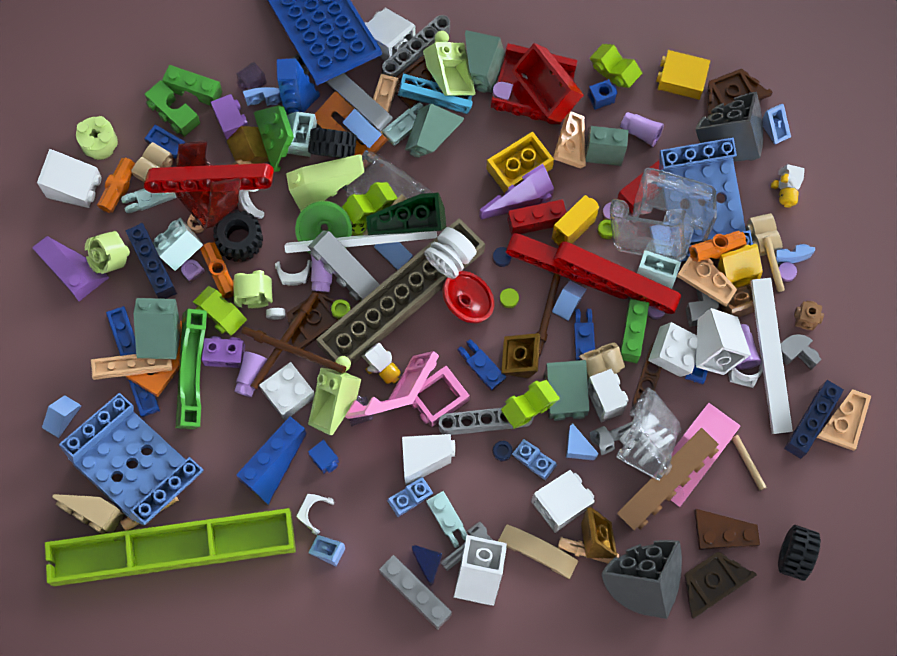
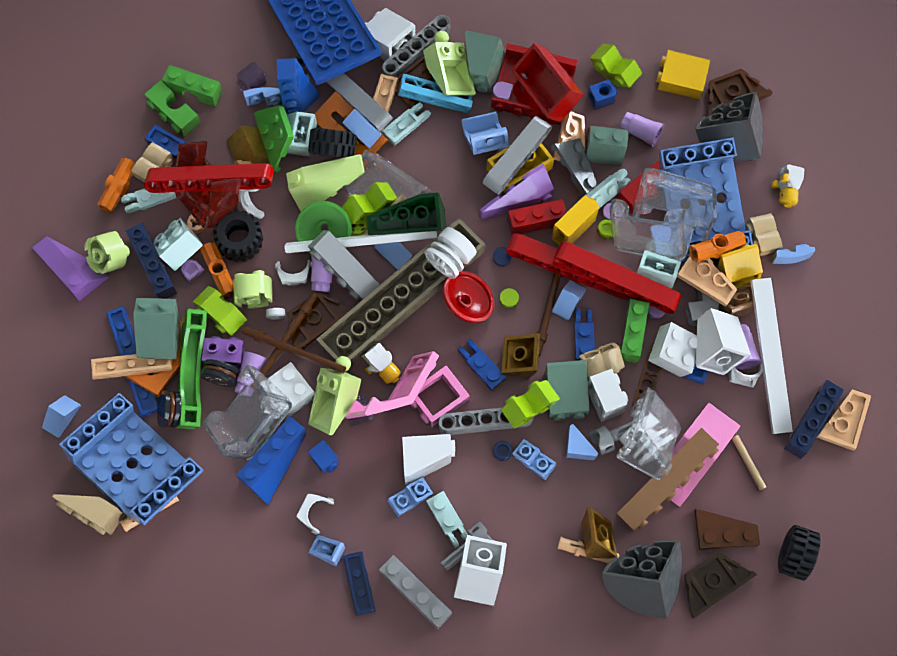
white slope [37,149,101,208] -> none
lime piece [45,508,296,586] -> none
yellowish green brick [76,116,118,160] -> none
medium lavender brick [211,94,248,140] -> none
lime tile [331,299,351,319] -> none
sand green slope [405,104,464,158] -> none
clear blue slope [411,545,442,586] -> none
tan slope [498,524,578,579] -> none
white slope [531,470,595,533] -> none
light blue slope [762,104,791,144] -> none
tan bar [762,236,785,292] -> none
lavender tile [779,262,797,282] -> none
light grey brick [780,334,822,370] -> none
medium nougat brick [794,301,824,330] -> none
none -> black head [157,390,181,428]
none -> black head [200,359,239,387]
none -> clear windscreen [202,365,292,460]
none -> dark blue tile [343,551,376,616]
none -> light blue panel [462,112,509,155]
none -> light grey beam [483,116,552,194]
none -> dark grey wing [550,138,598,195]
none -> light aqua hinge [586,169,631,209]

